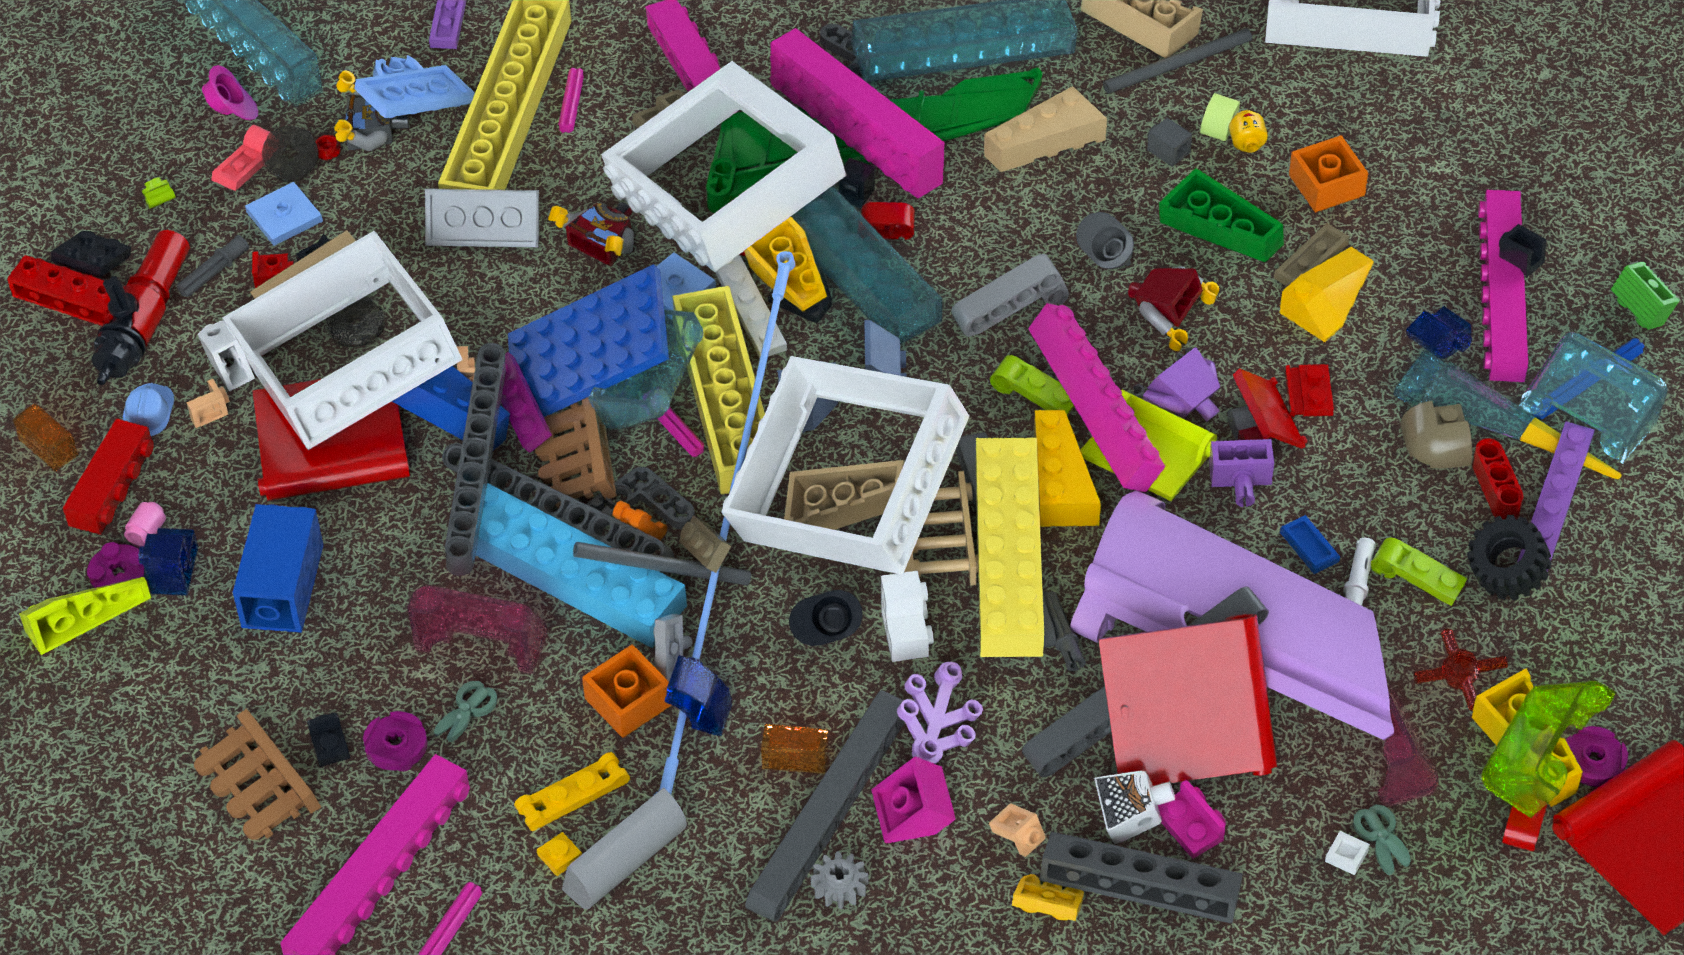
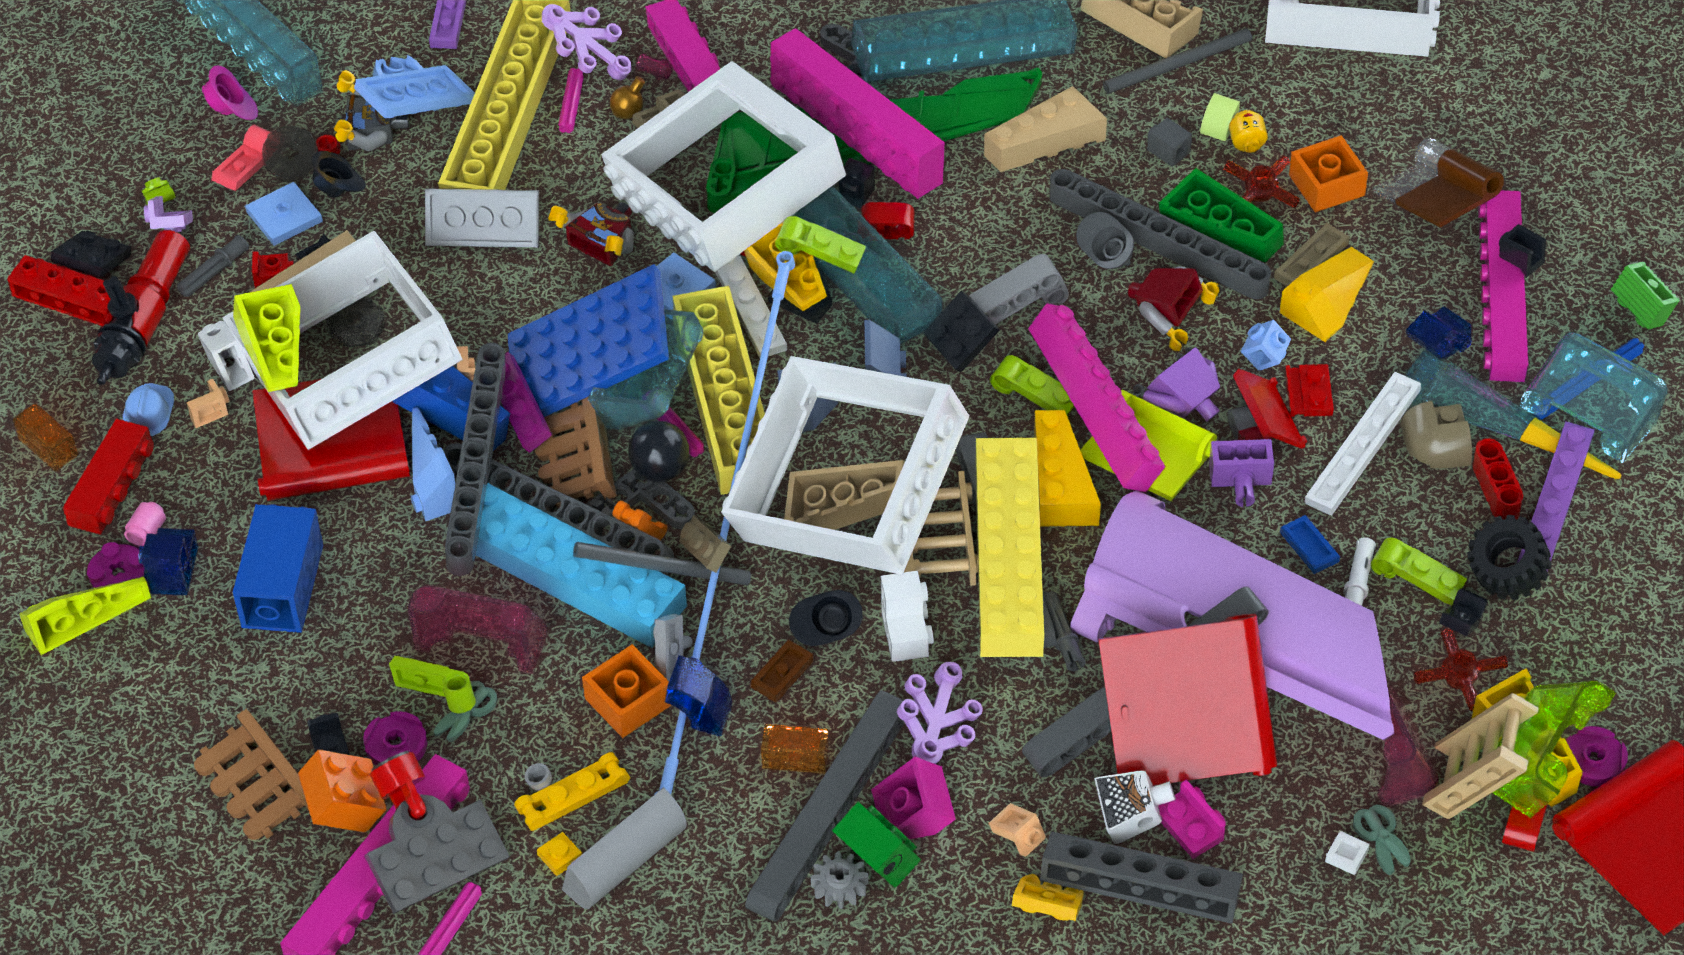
none -> lavender bracket [144,196,193,232]
none -> neon yellow wedge [233,284,300,392]
none -> orange brick [298,749,387,832]
none -> black piece [312,151,366,198]
none -> dark grey plate [364,751,510,914]
none -> lime plate [389,656,476,713]
none -> light blue wedge [411,407,455,521]
none -> light grey hinge [525,763,552,791]
none -> lavender plant [542,4,631,80]
none -> pearl gold piece [610,76,645,119]
none -> black piece [628,421,690,482]
none -> clear pink pin [636,53,672,80]
none -> reddish brown plate [751,639,814,703]
none -> lime plate [775,216,866,274]
none -> green brick [832,802,921,888]
none -> black plate [923,290,1000,372]
none -> dark grey beam [1049,169,1271,299]
none -> clear red bar [1224,155,1300,208]
none -> light blue brick [1241,320,1291,370]
none -> white plate [1305,372,1421,516]
none -> reddish brown door [1373,138,1504,228]
none -> tan fence [1422,693,1539,819]
none -> black bracket [1439,588,1488,636]

